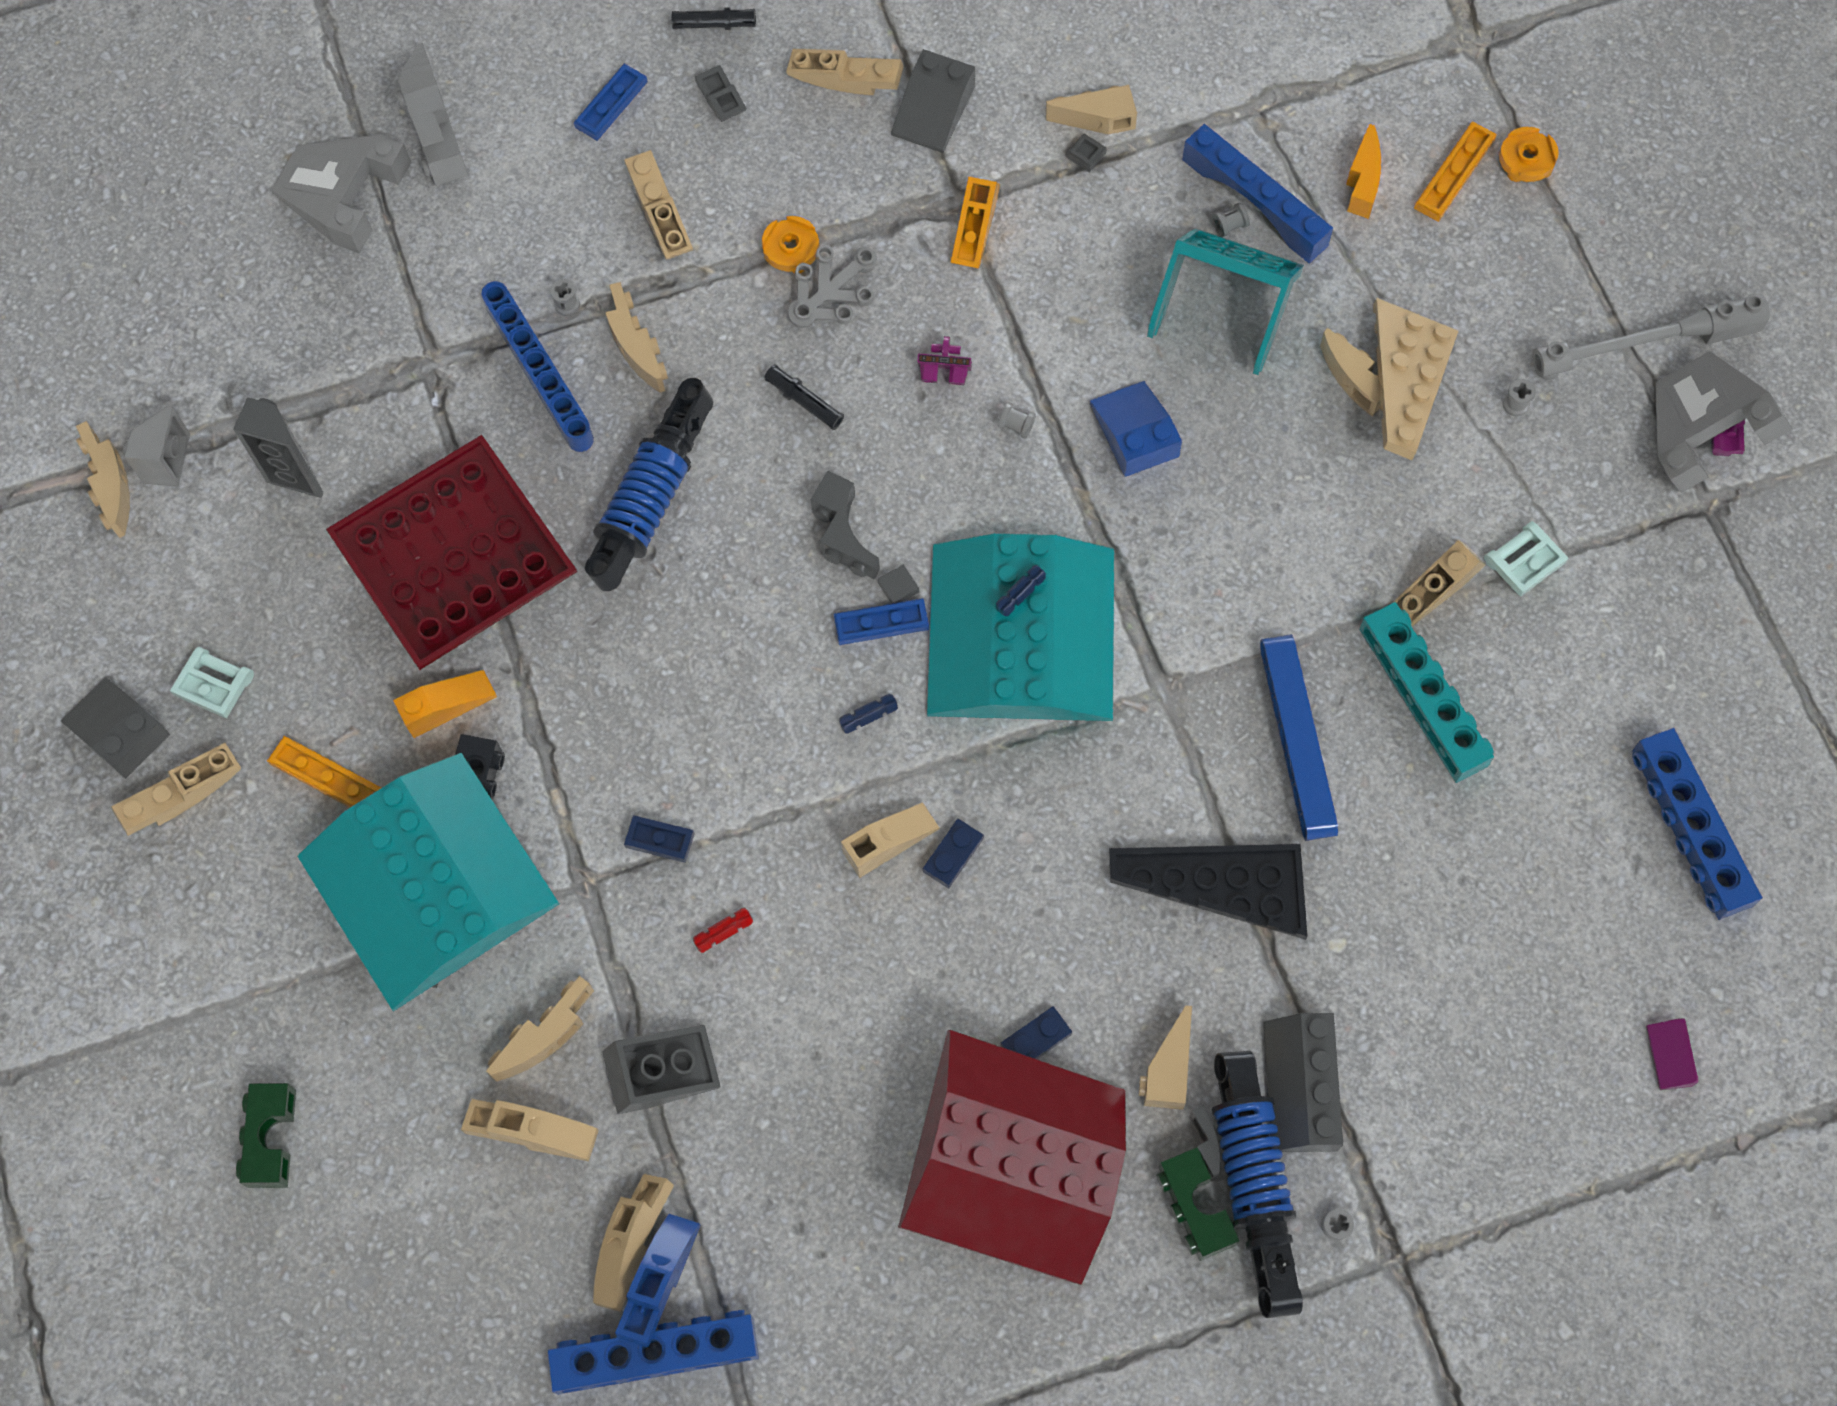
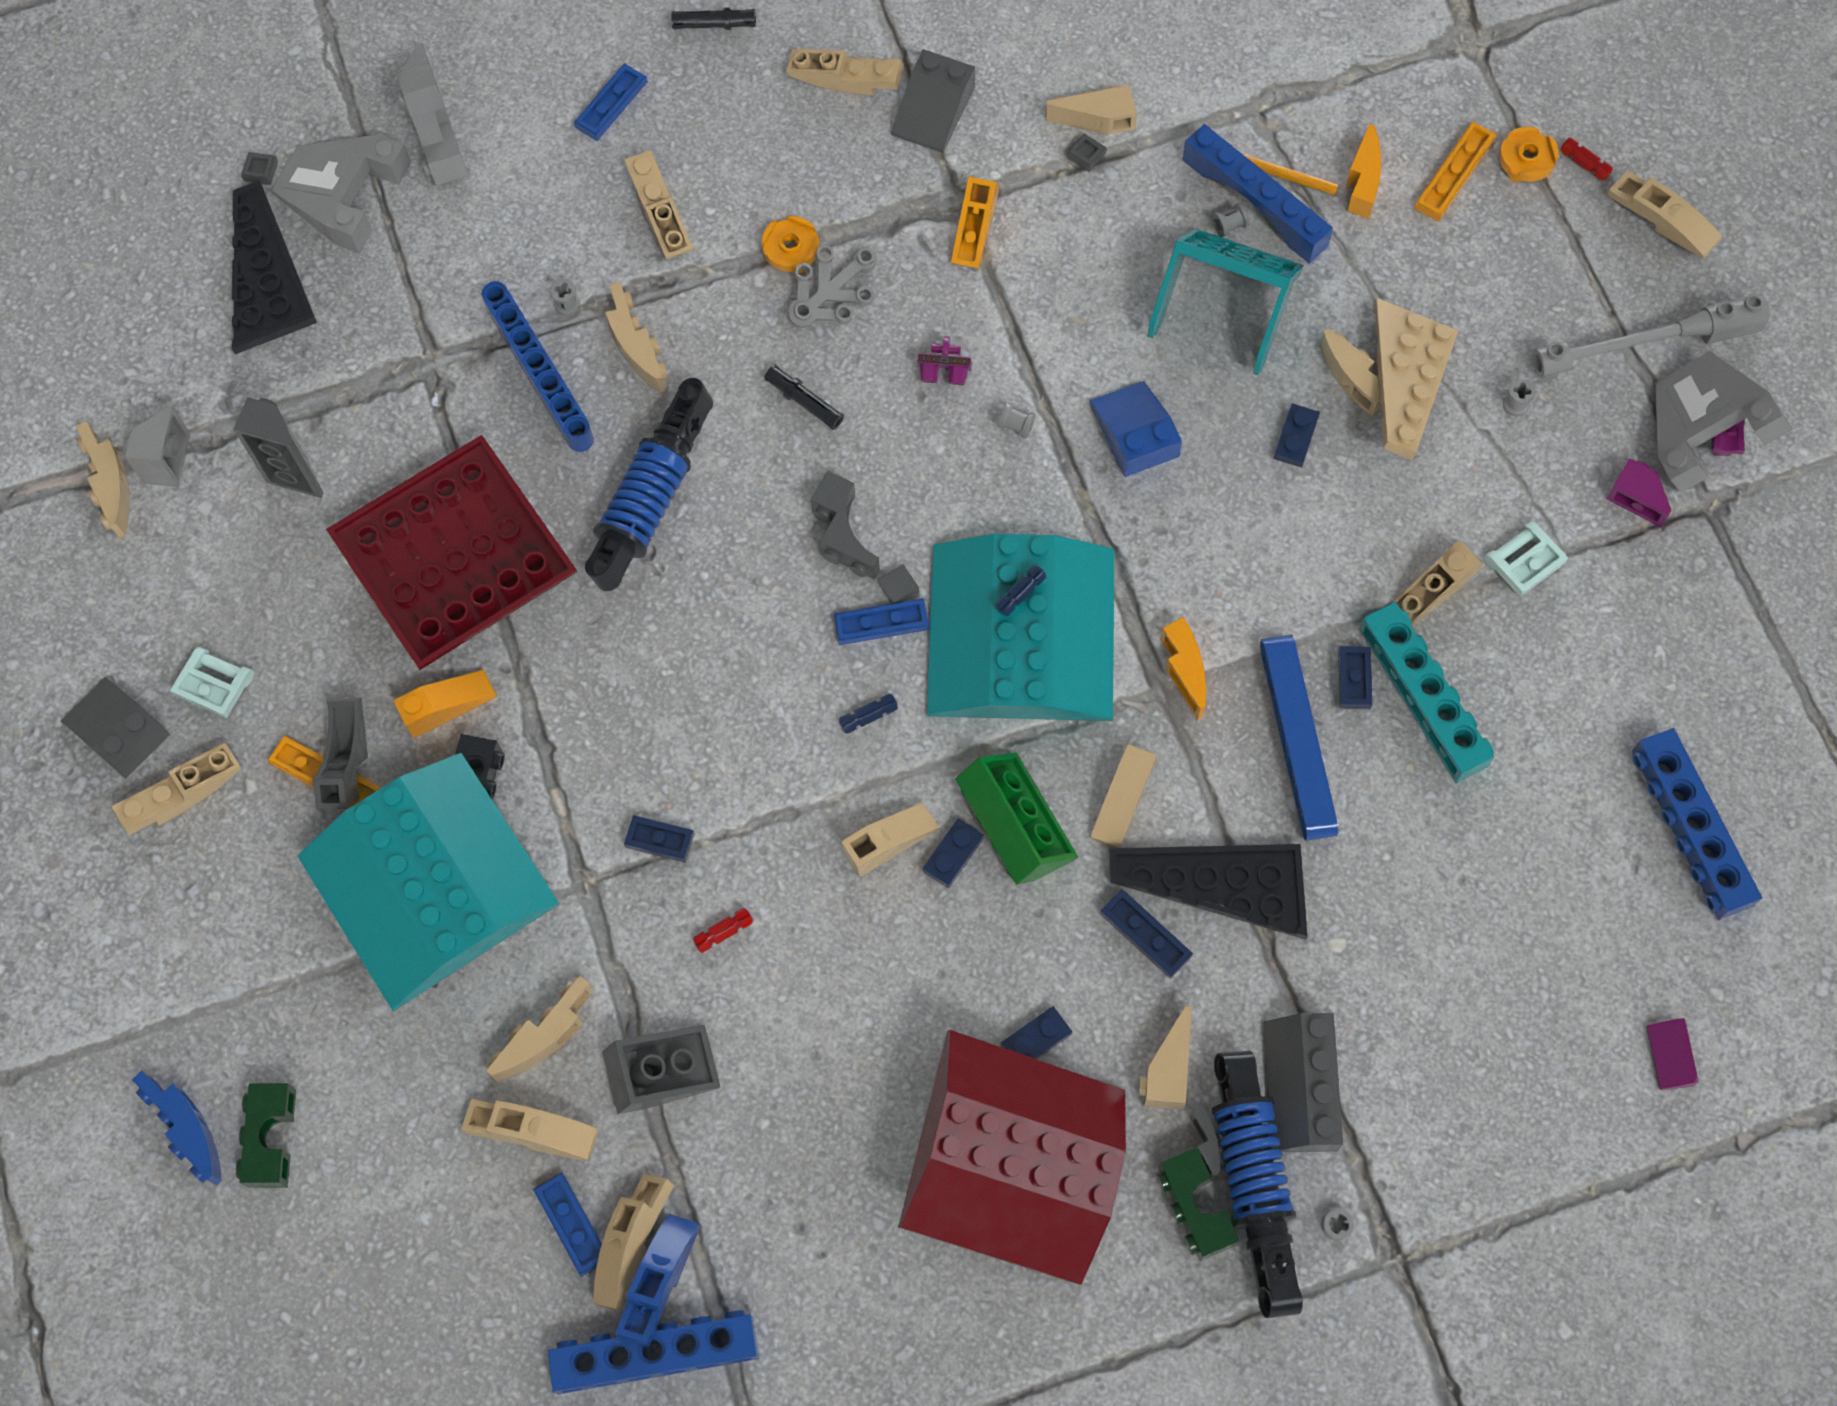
dark grey slope [695,65,747,122] -> none
none -> blue slope [132,1071,222,1185]
none -> black wing [232,180,317,354]
none -> dark grey tile [241,152,278,185]
none -> dark grey arch [313,697,368,810]
none -> blue tile [533,1172,602,1277]
none -> green slope [955,752,1078,885]
none -> tan slope [1090,744,1157,848]
none -> dark blue plate [1100,889,1193,979]
none -> light orange slope [1160,617,1206,720]
none -> light orange bar [1243,154,1339,196]
none -> dark blue plate [1273,403,1320,468]
none -> dark blue plate [1338,646,1372,709]
none -> red axle [1560,137,1613,181]
none -> magenta slope [1607,458,1671,527]
none -> tan slope [1609,171,1722,259]

